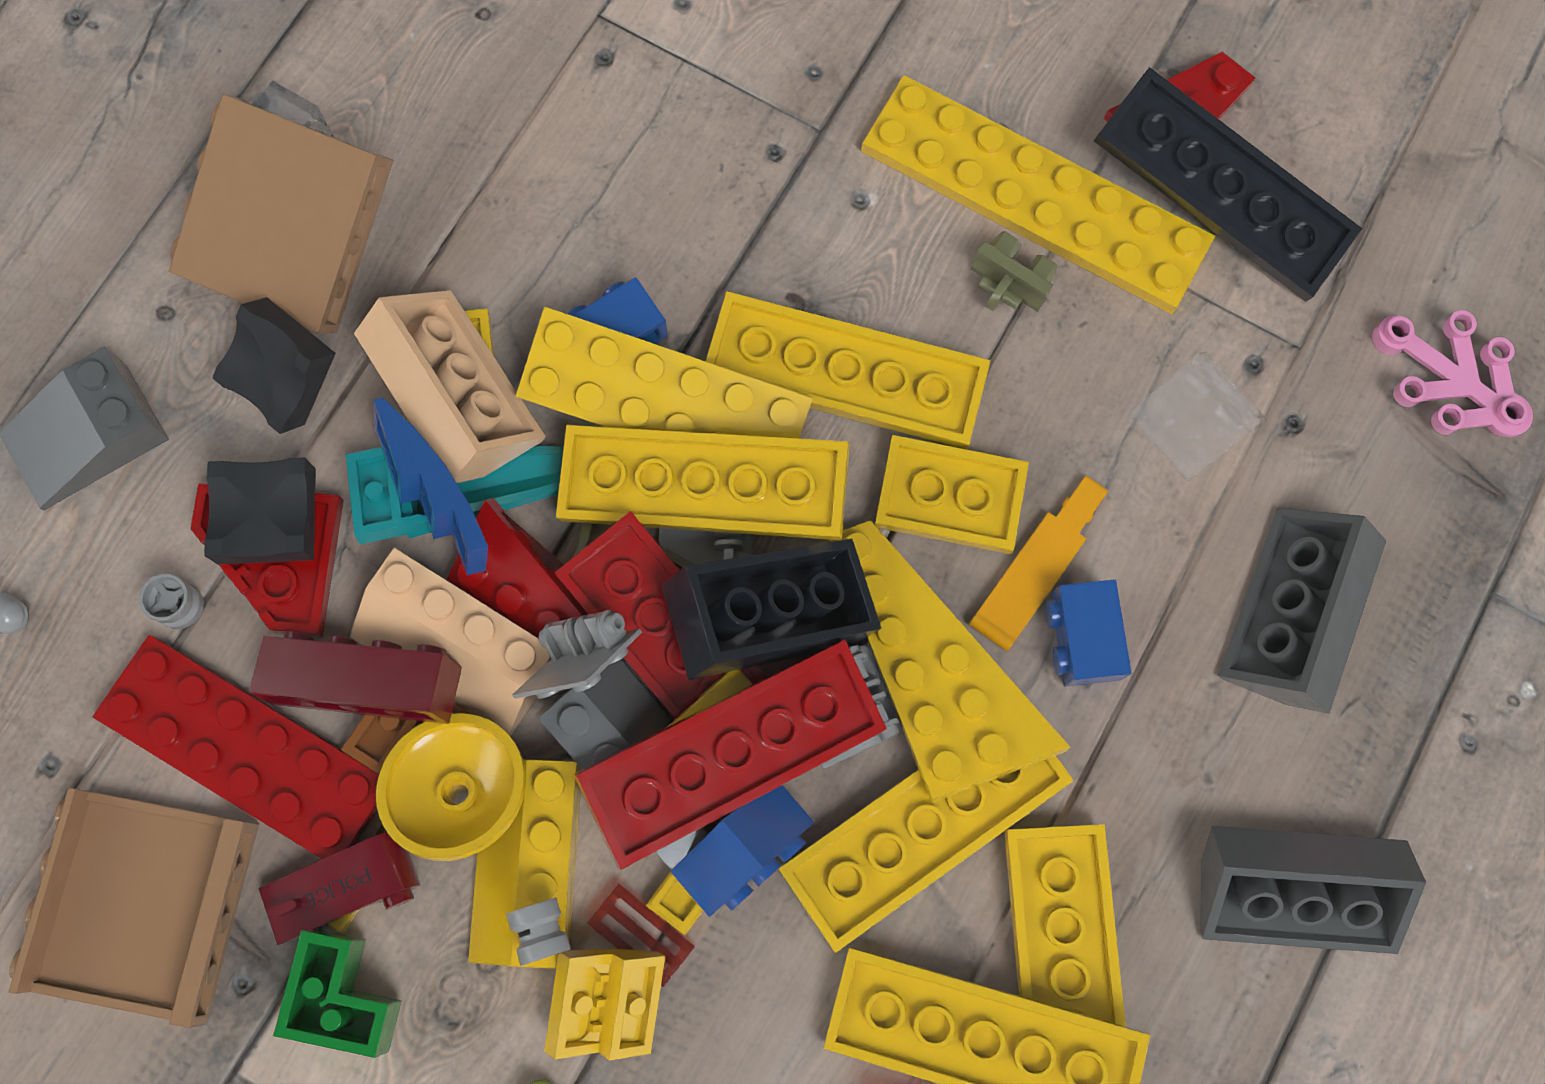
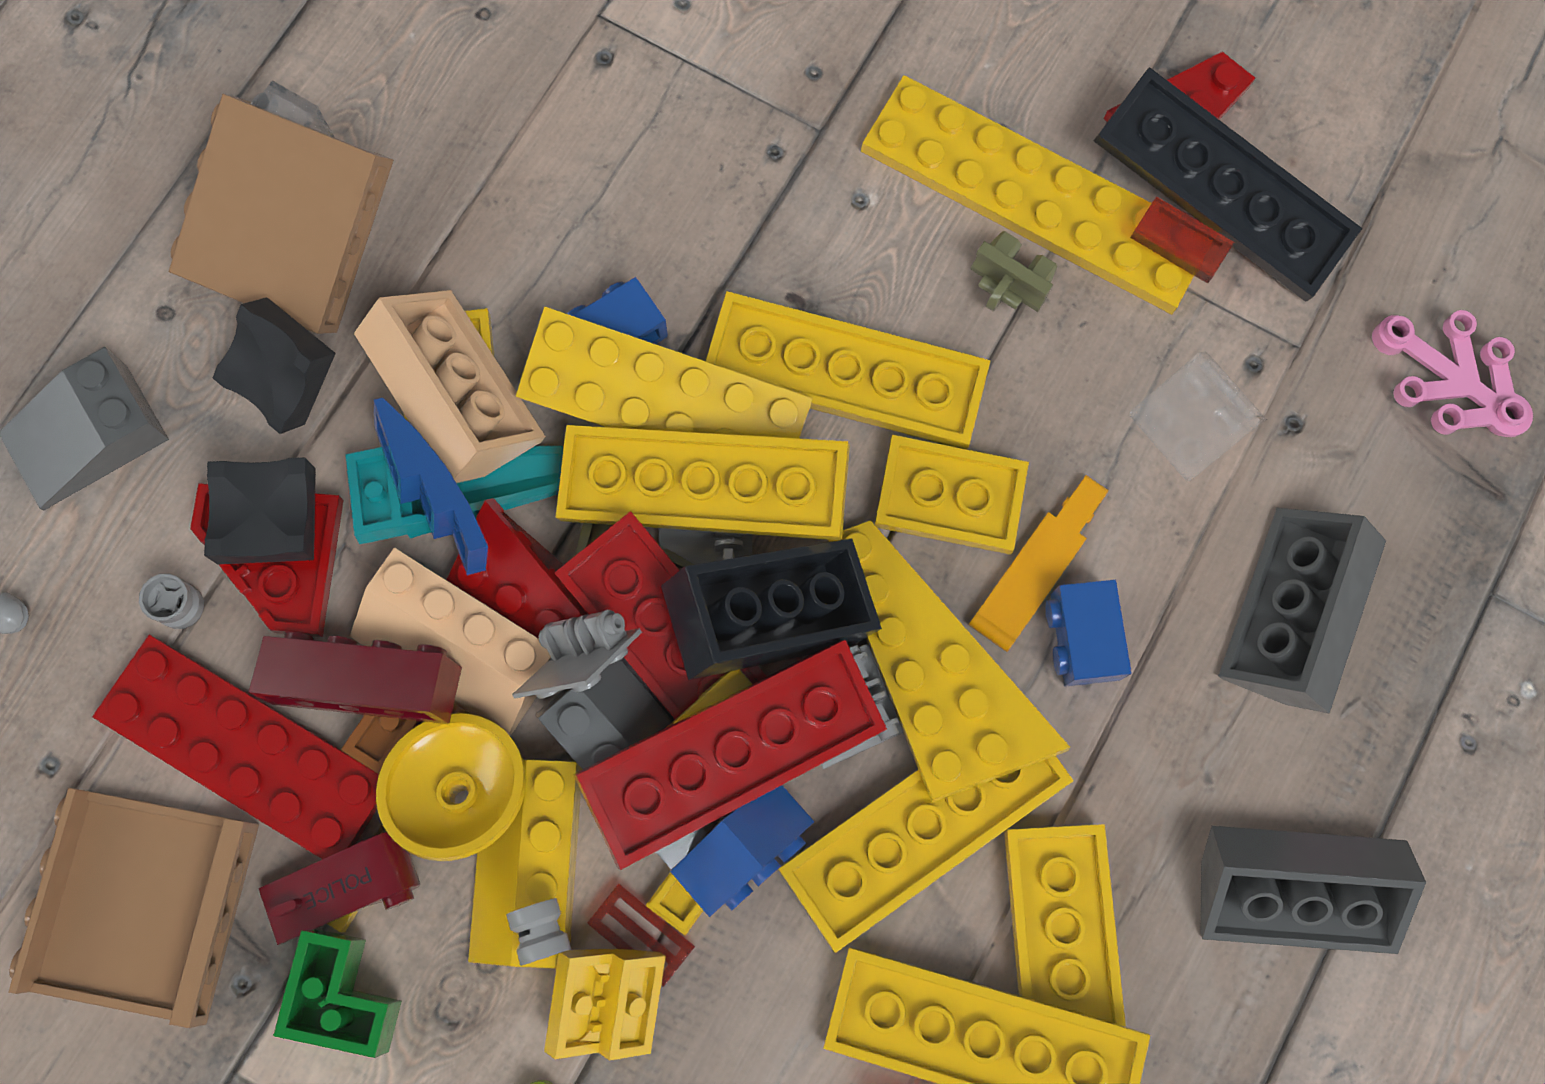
none -> clear red tile [1130,196,1234,284]

